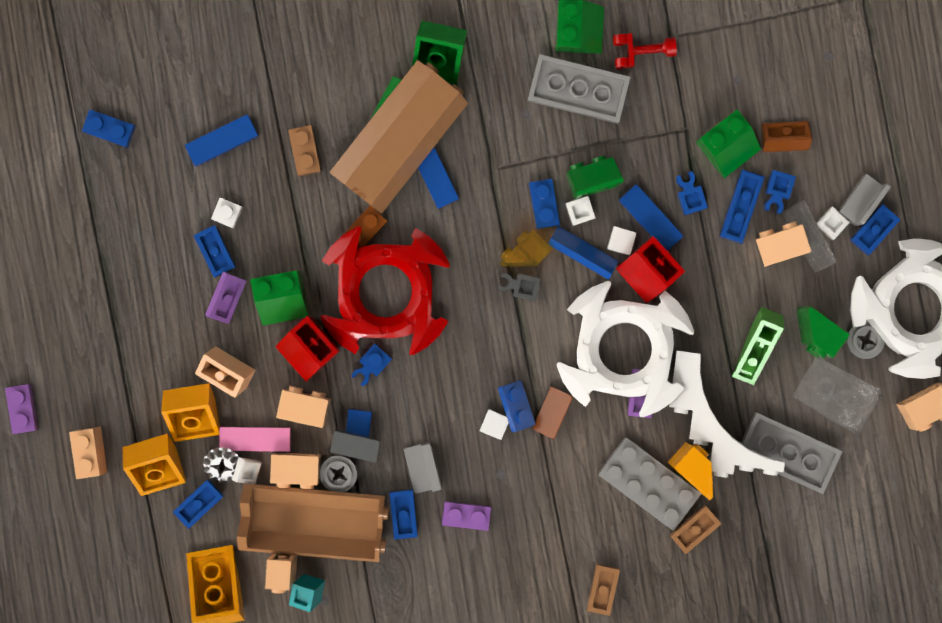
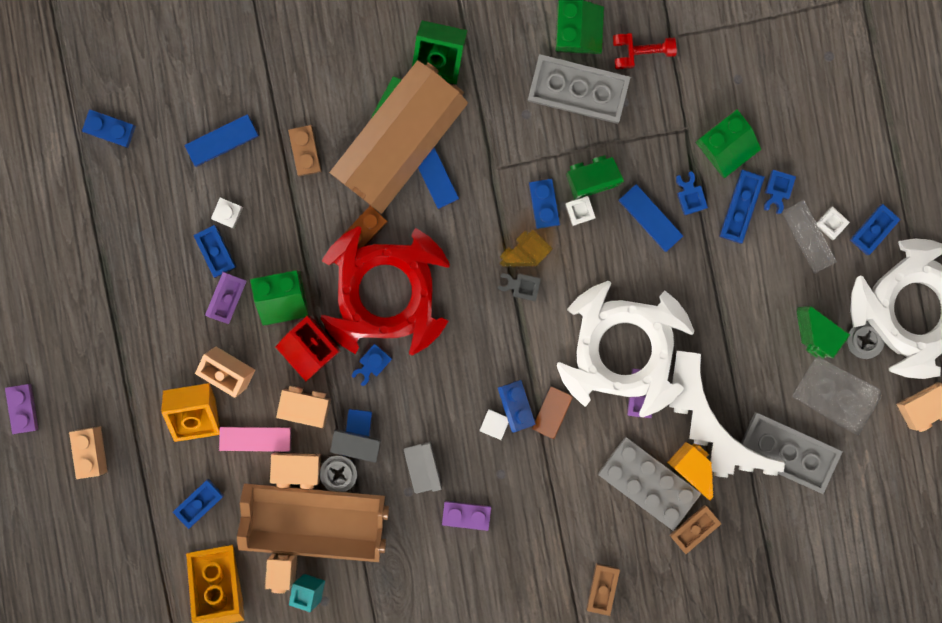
light orange slope [122,433,186,496] -> none
light grey gear [203,447,239,483] -> none
white tile [232,457,262,485] -> none
blue plate [389,489,418,540] -> none
blue tile [548,226,618,280] -> none
white tile [607,226,636,255] -> none
red slope [615,236,686,304] -> none
bright green slope [732,307,784,385] -> none
light nougat brick [756,221,811,266] -> none
dark orange slope [761,121,812,152] -> none
light grey panel [838,174,891,226] -> none

